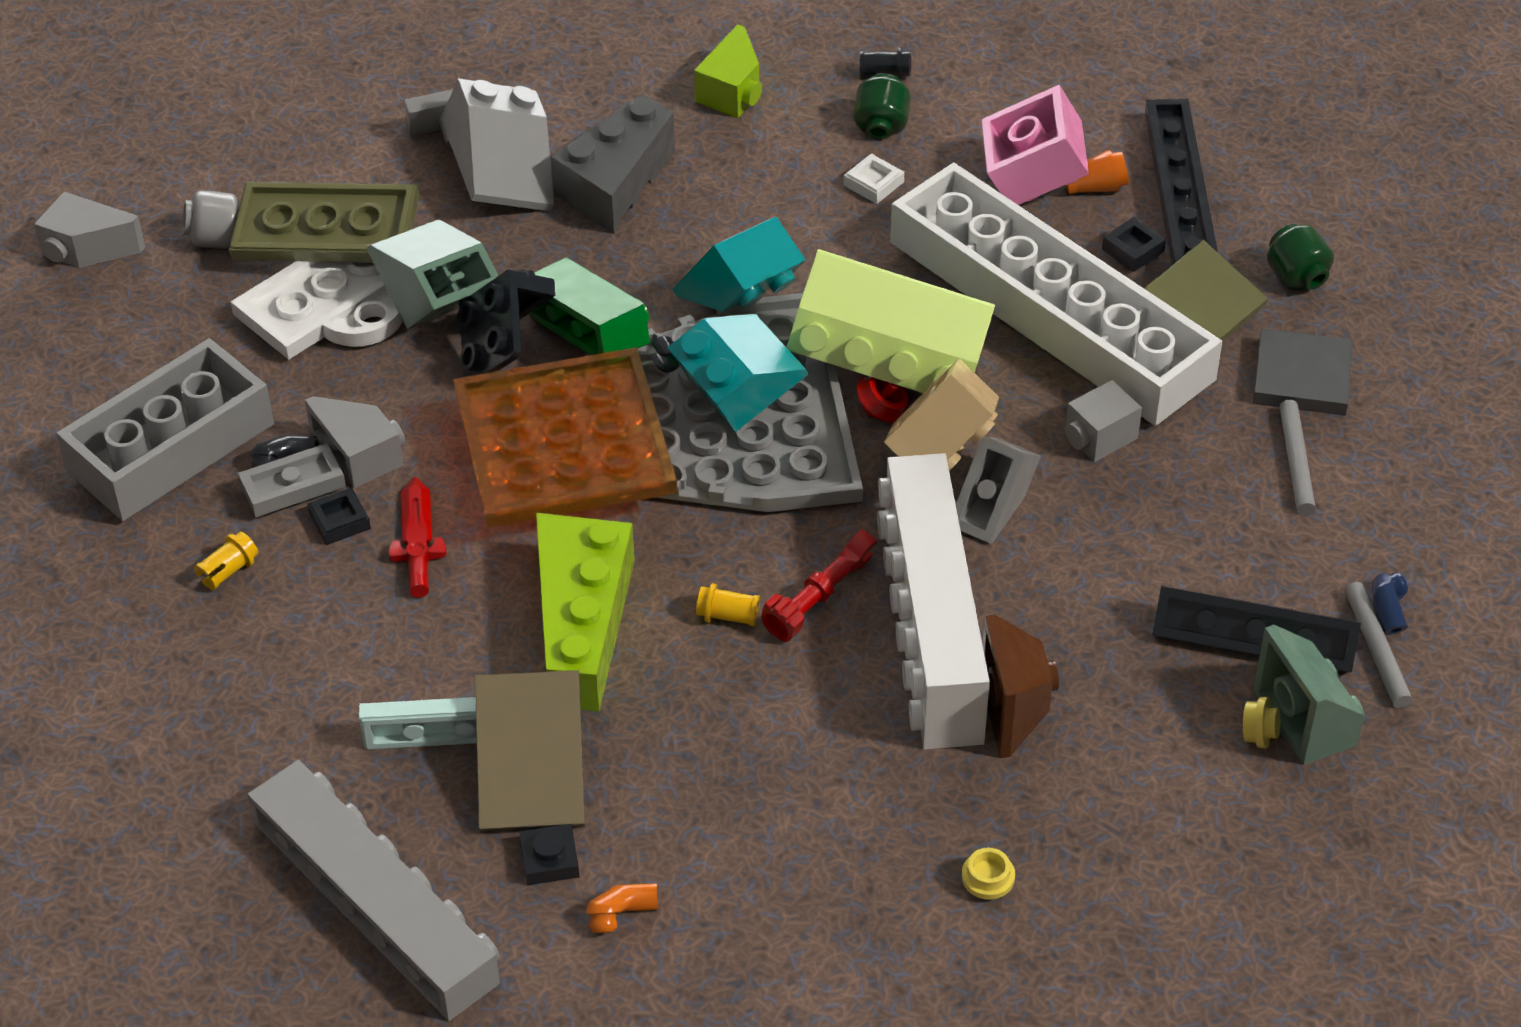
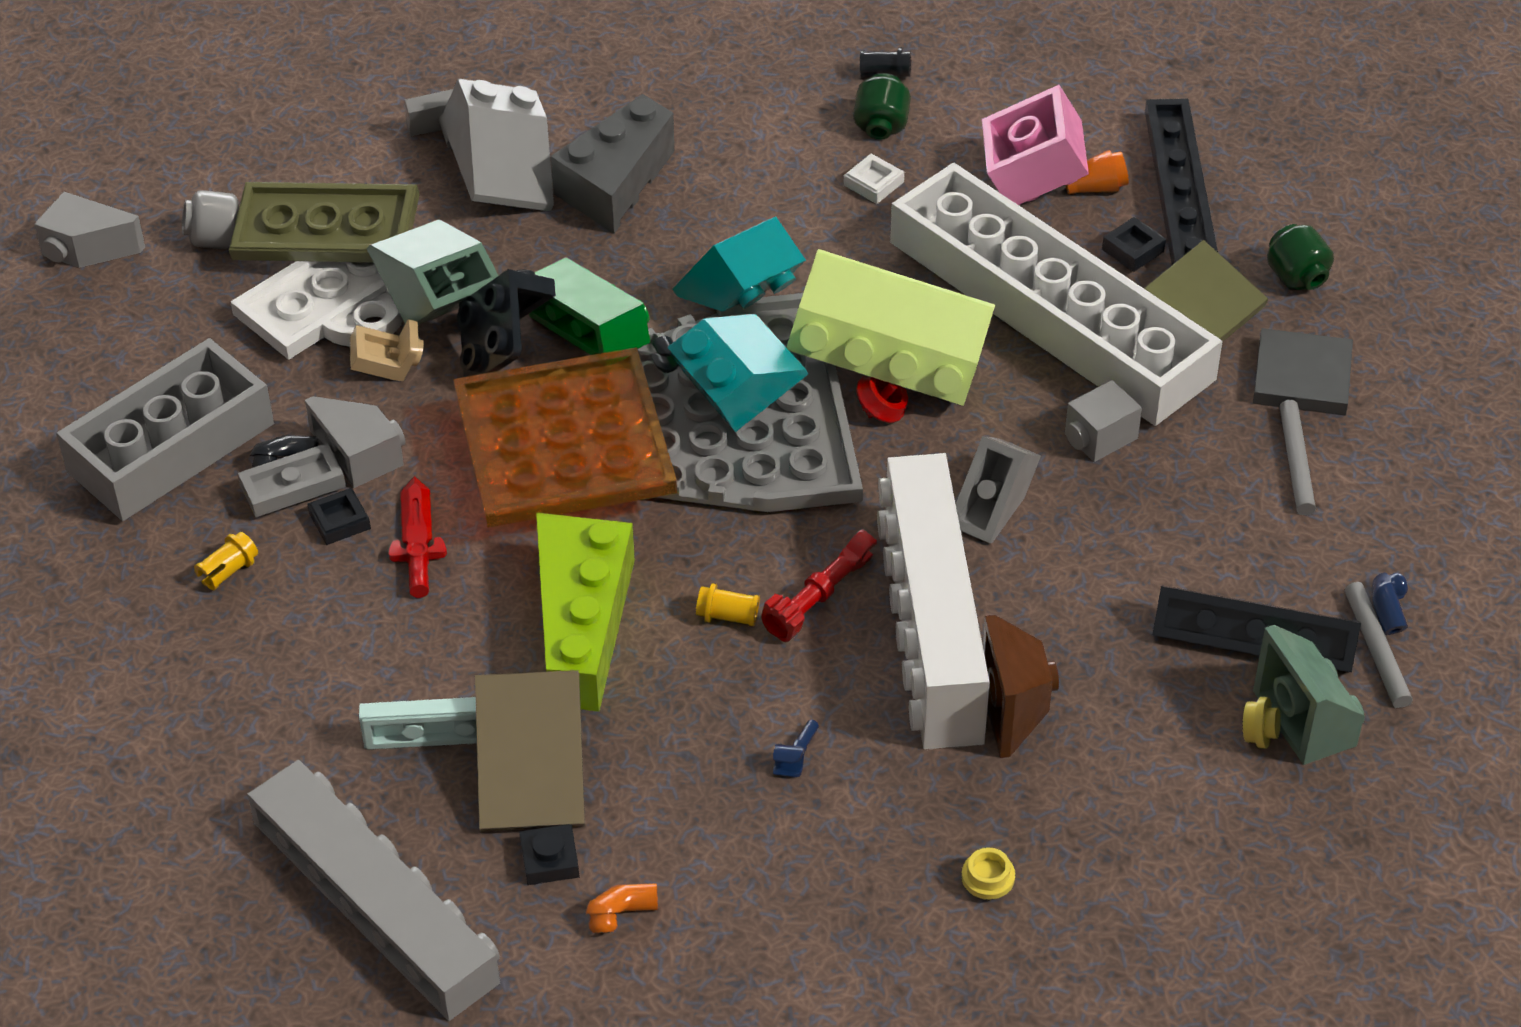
lime slope [694,24,762,118] -> none
tan brick [884,358,999,471] -> none
none -> tan bracket [350,319,424,381]
none -> dark blue hand [773,720,819,777]

